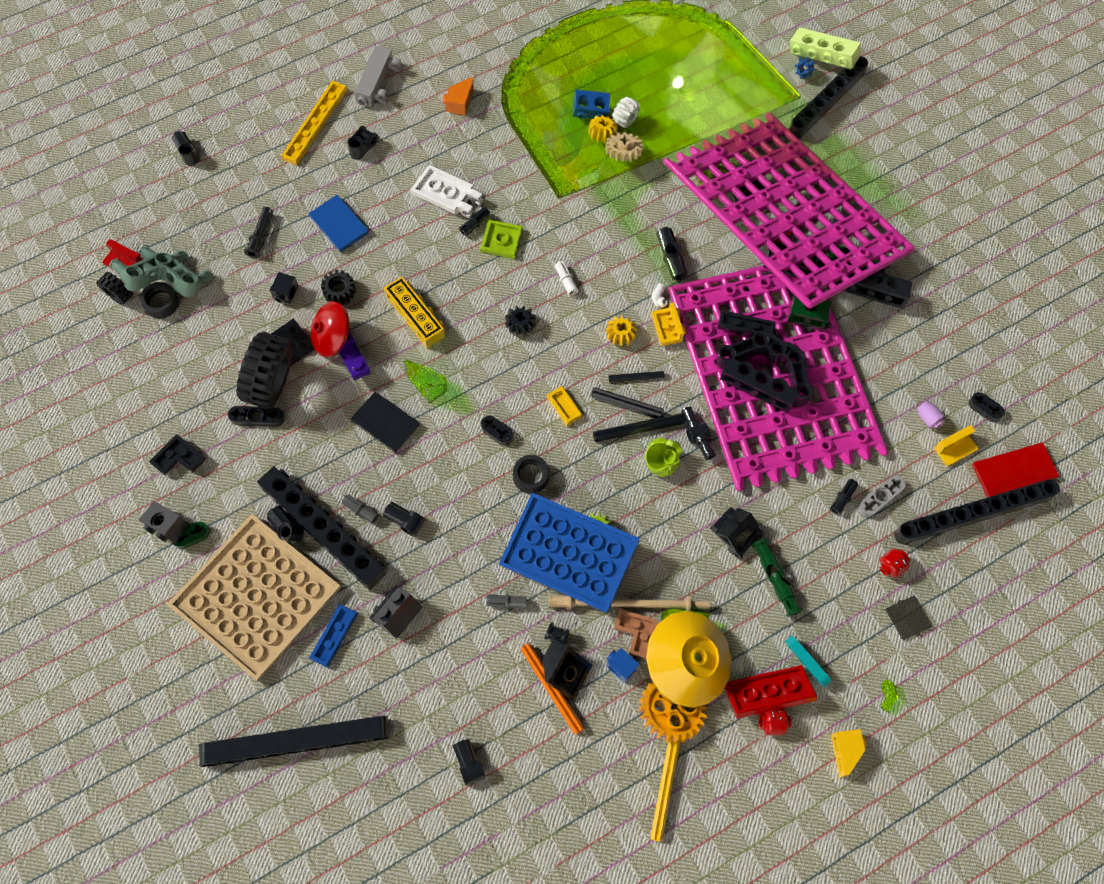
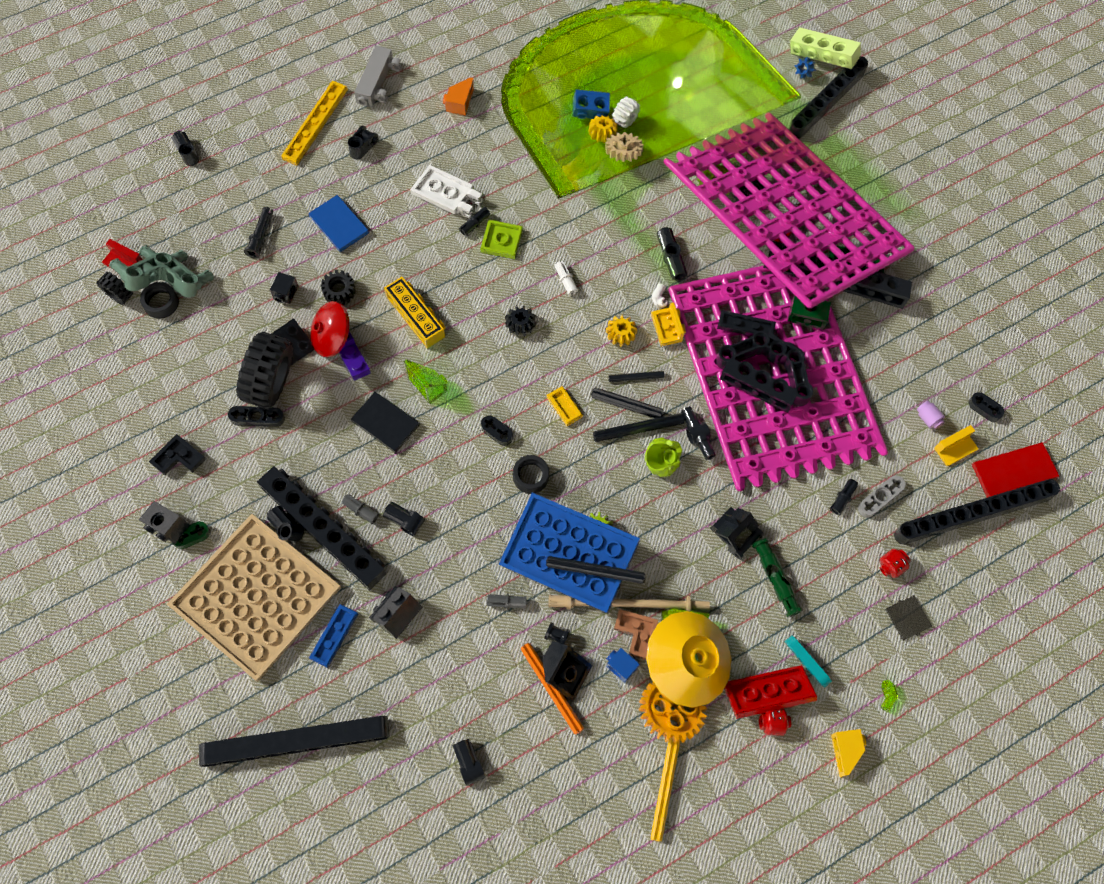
none -> black axle [546,556,646,584]

